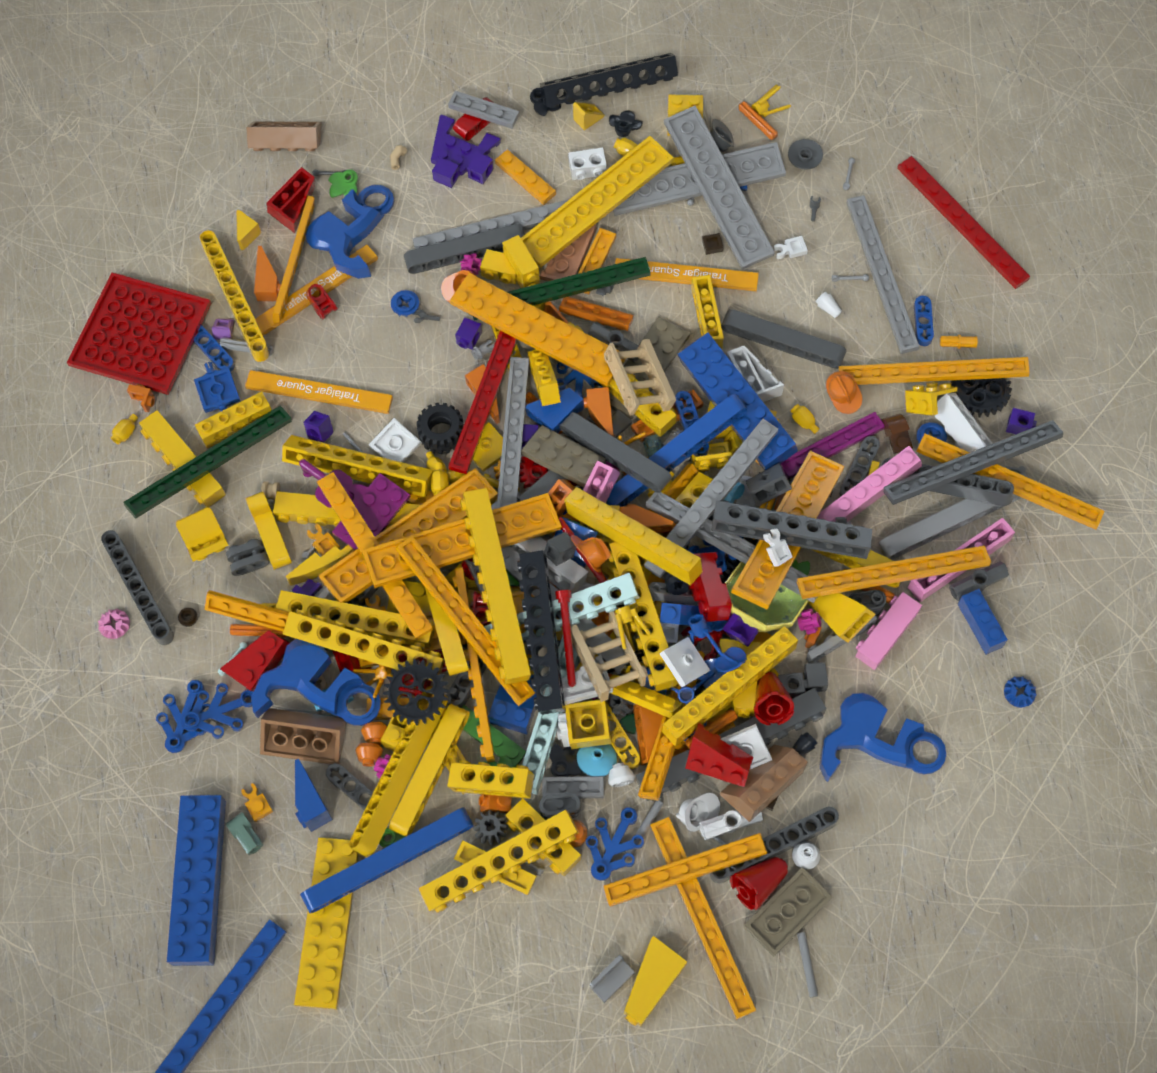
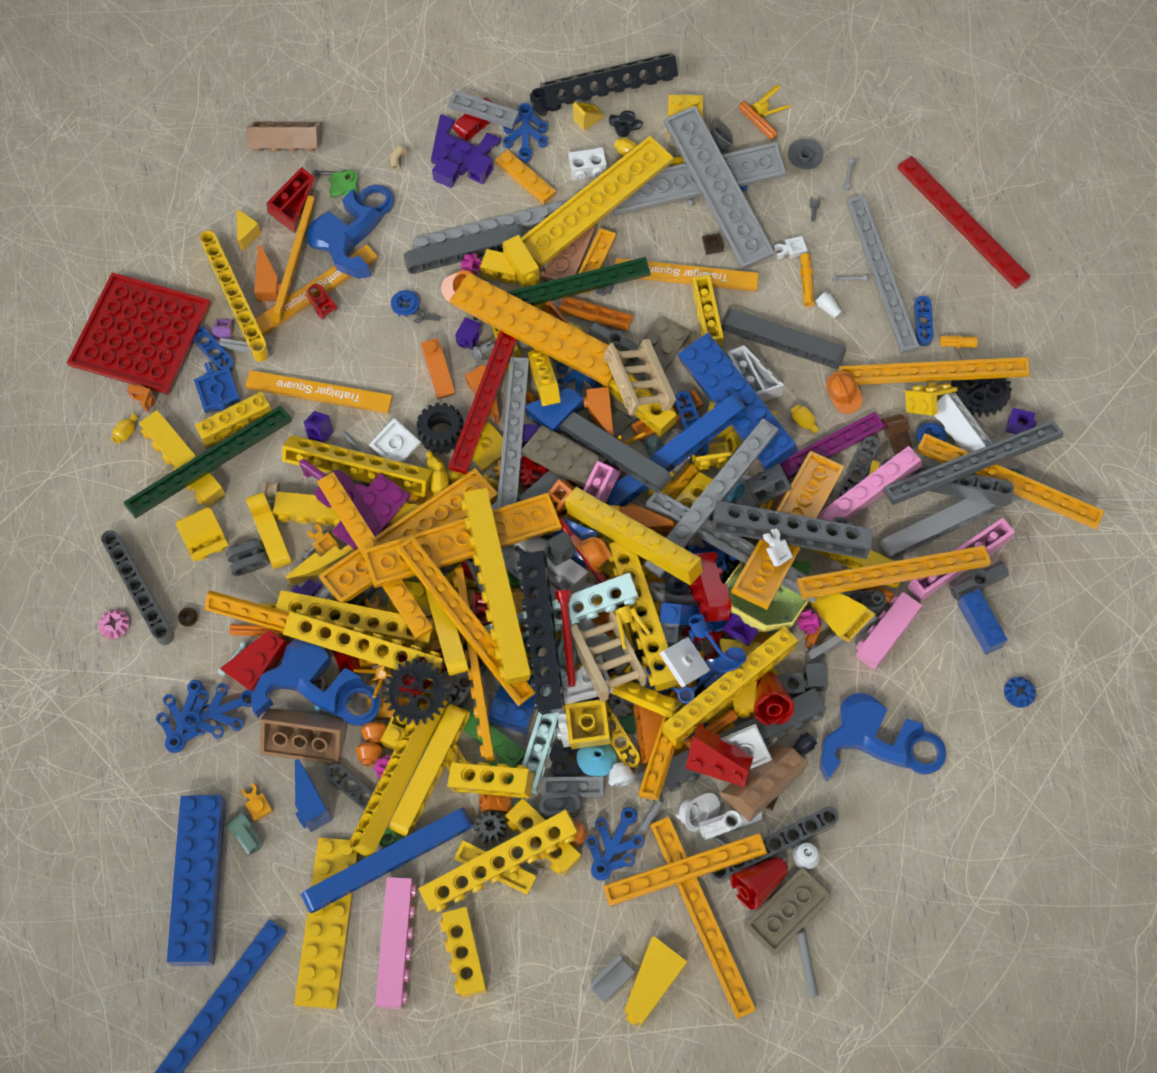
none -> bright pink brick [375,877,417,1009]
none -> orange slope [421,338,456,400]
none -> yellow brick [440,907,487,999]
none -> blue plant [503,103,548,163]
none -> light orange pin [799,253,815,307]

